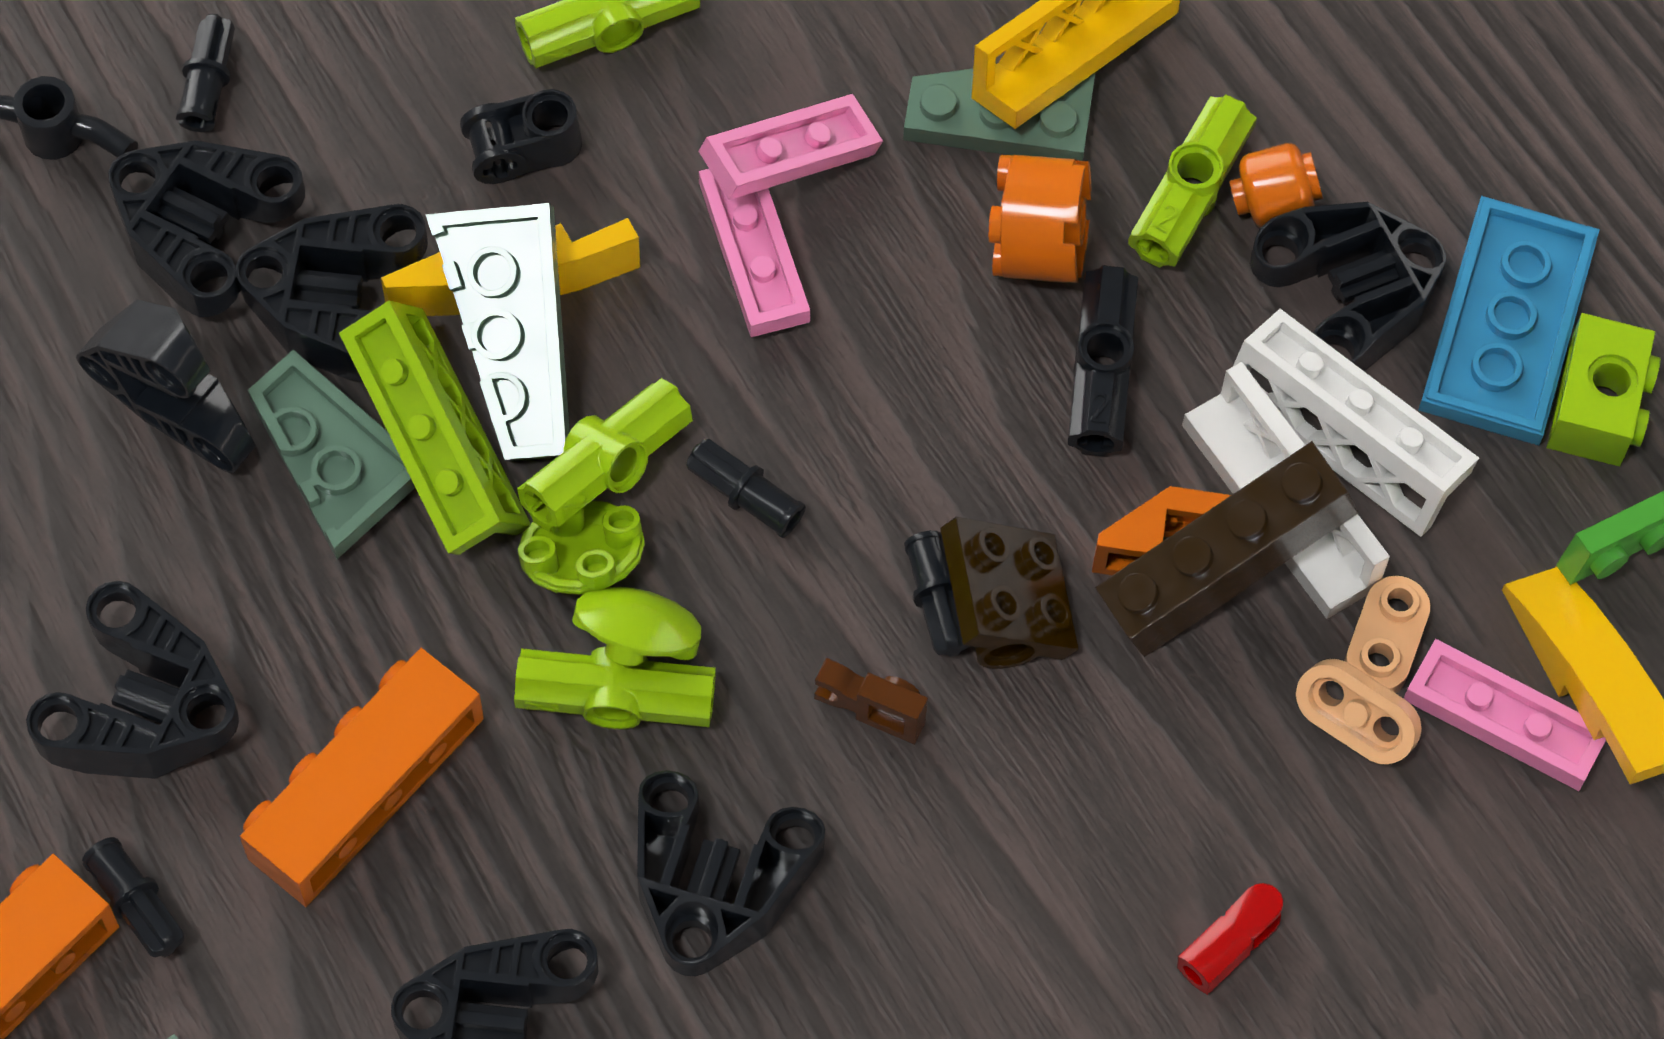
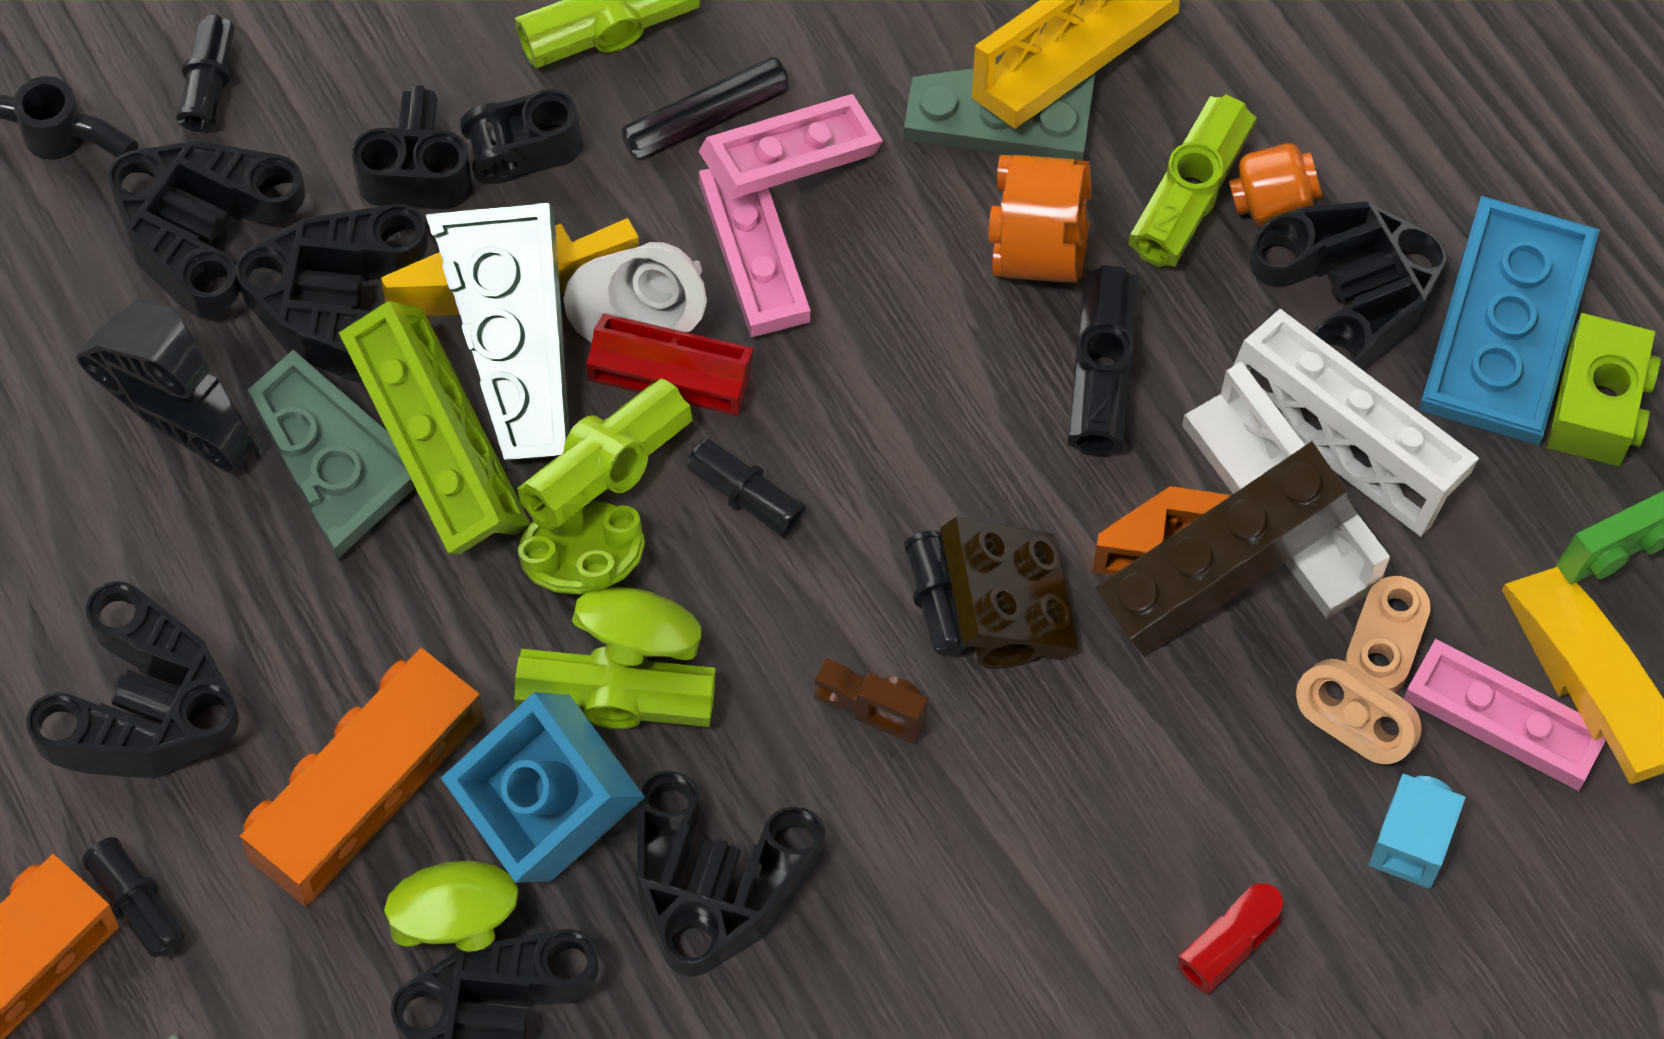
none -> black beam [351,85,472,209]
none -> lime dish [384,861,519,952]
none -> dark azure brick [441,692,645,883]
none -> white piece [563,242,707,343]
none -> red piece [586,313,754,416]
none -> black axle [622,57,788,158]
none -> medium azure brick [1368,774,1466,889]

